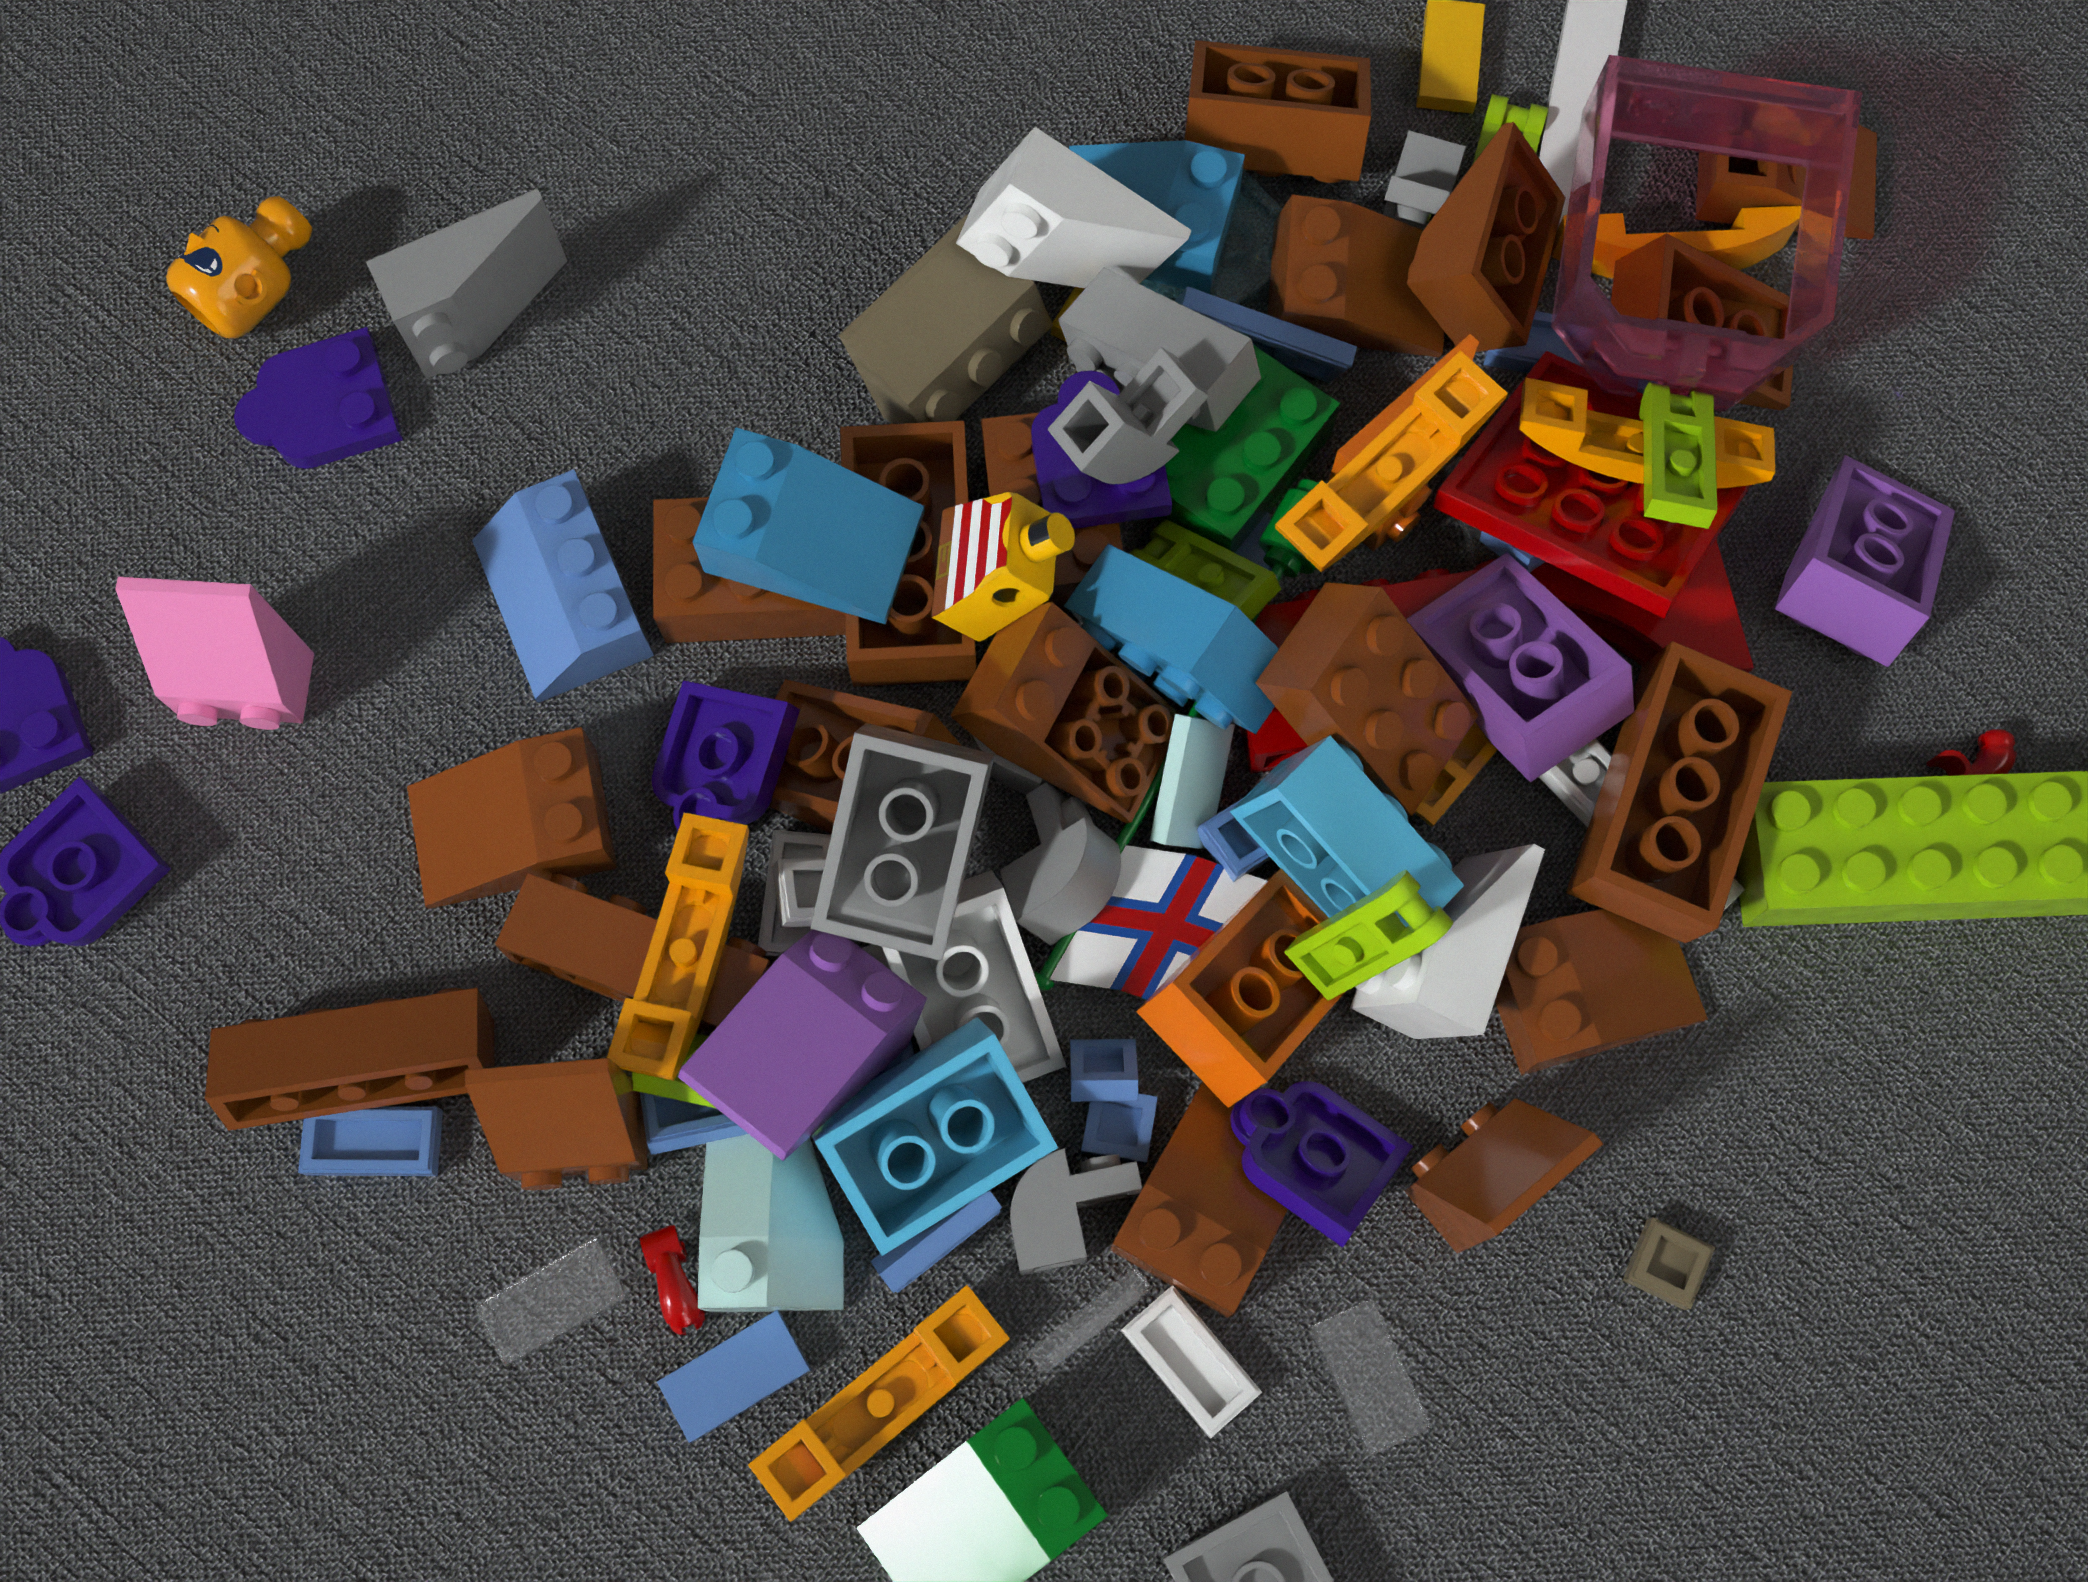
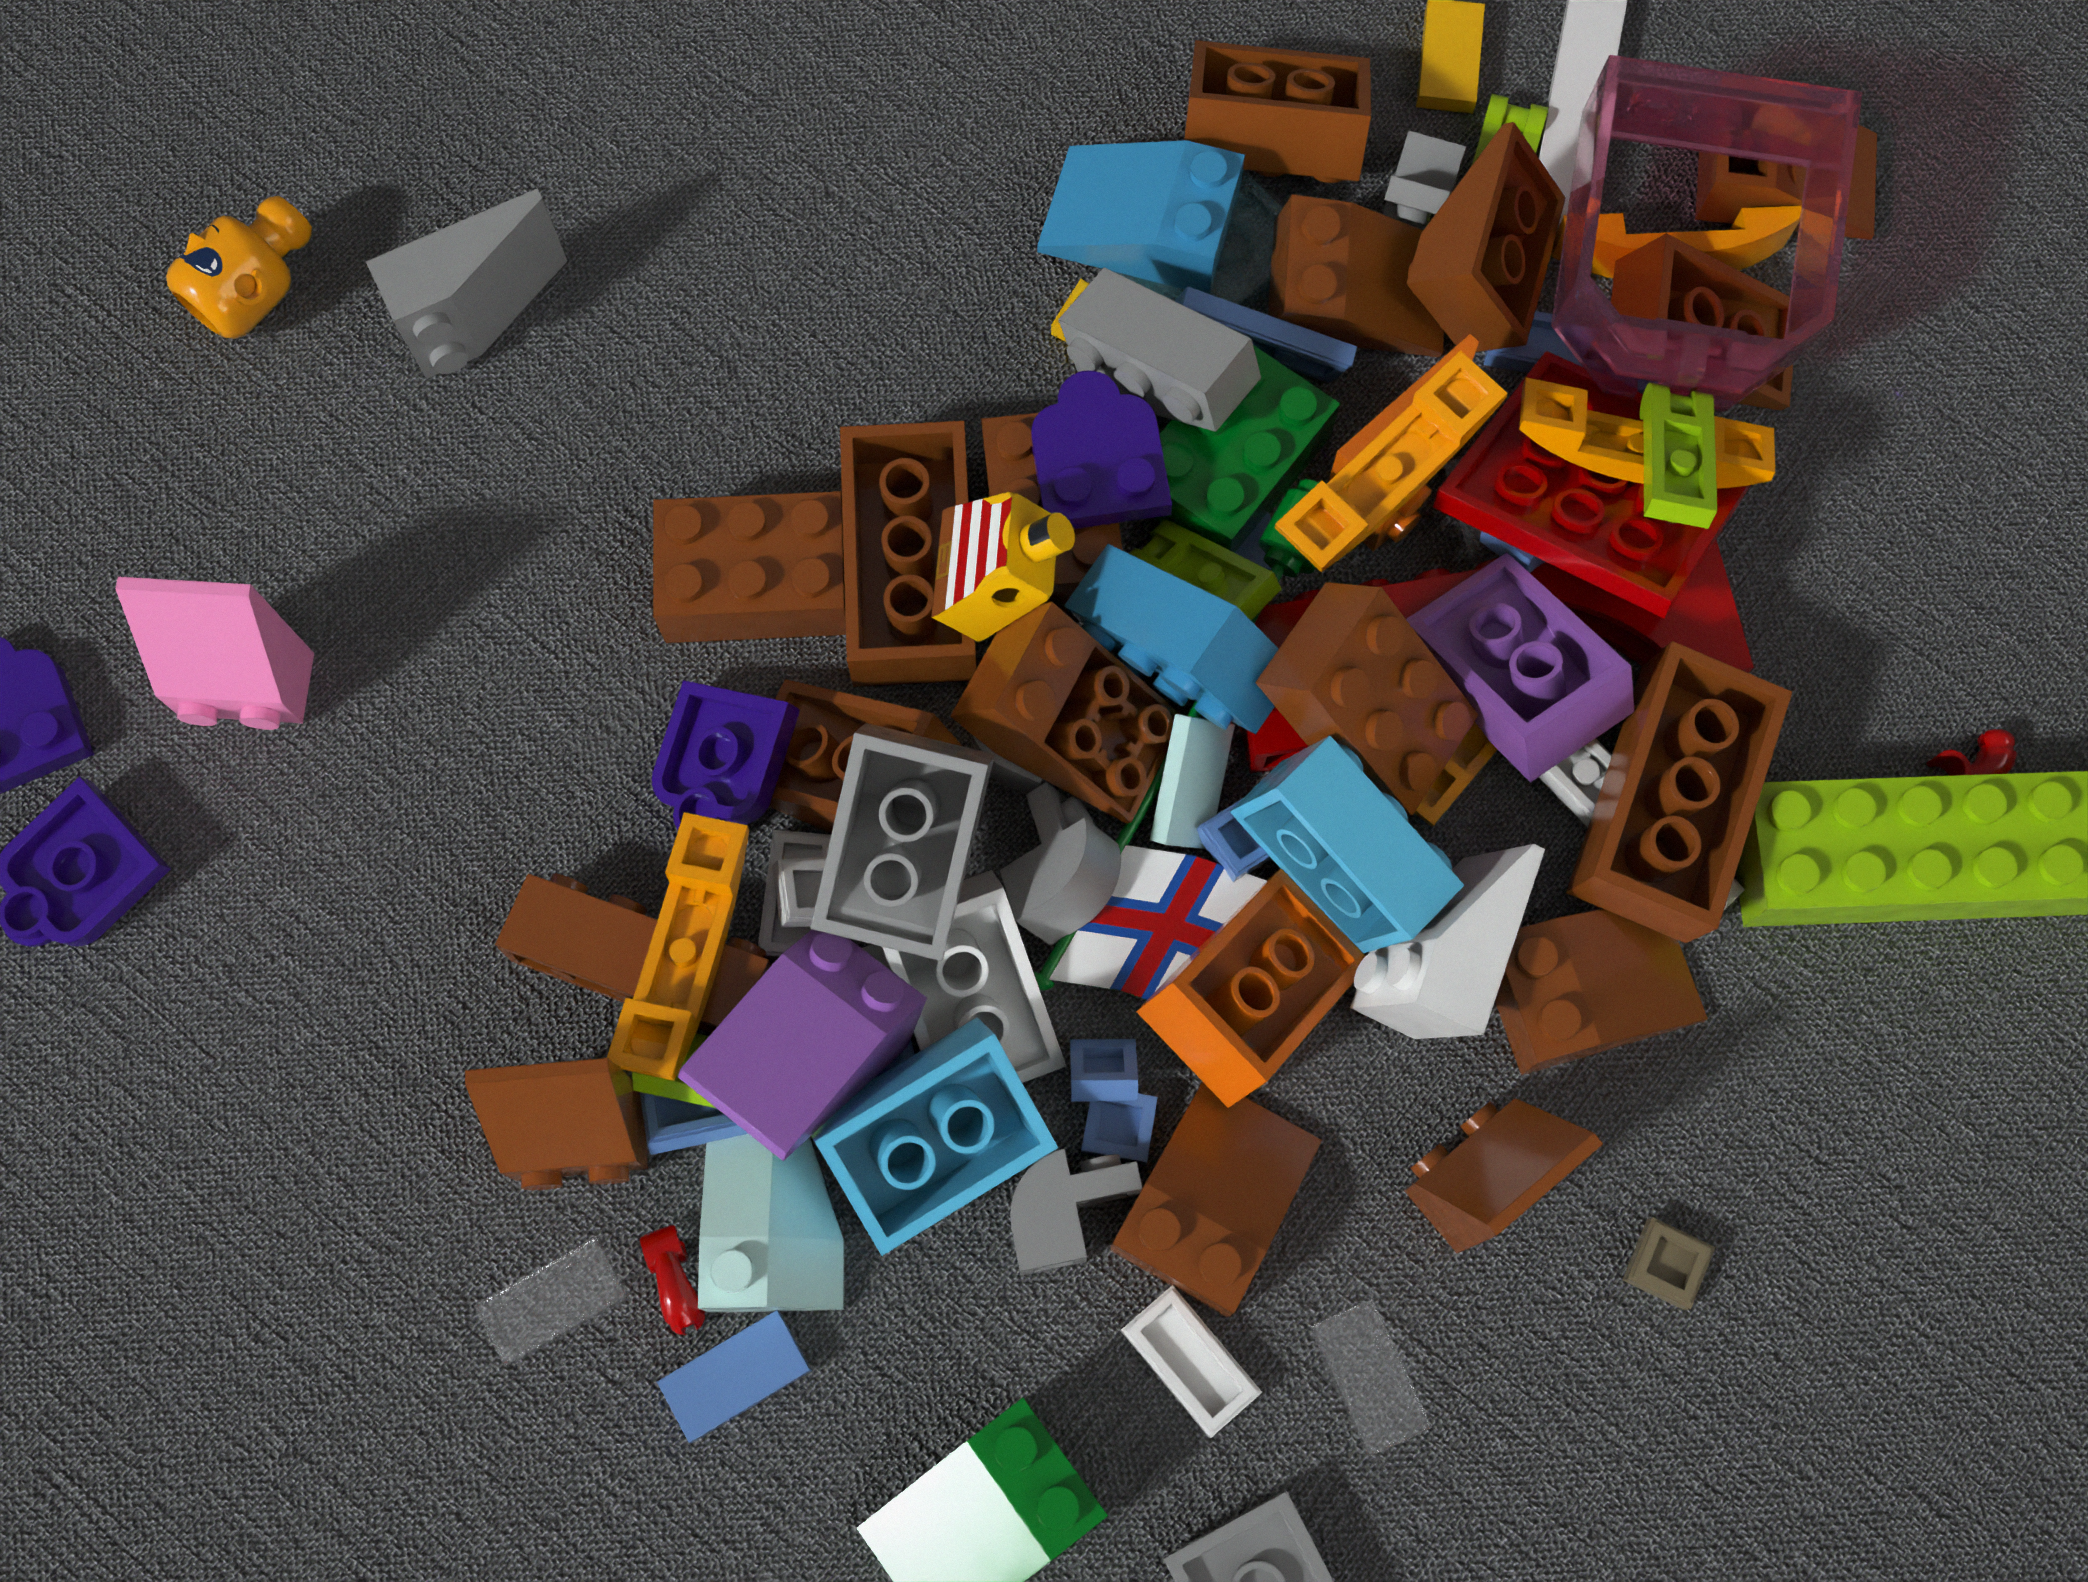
dark orange brick [205,987,494,1131] -> none
dark purple plate [234,327,403,469] -> none
medium blue tile [298,1107,443,1176] -> none
dark orange slope [407,727,617,909] -> none
medium blue slope [472,469,654,703] -> none
dark azure slope [692,428,925,624] -> none
light orange slope [748,1285,1010,1522] -> none
dark tan slope [839,214,1053,424] -> none
medium blue tile [870,1190,1002,1293] -> none
white slope [956,127,1192,288] -> none
clear tile [1027,1266,1151,1375] -> none
light grey brick [1047,347,1210,484] -> none
dark purple plate [1230,1081,1413,1247] -> none
lime plate [1284,870,1454,1001] -> none
medium lavender slope [1775,455,1955,667] -> none

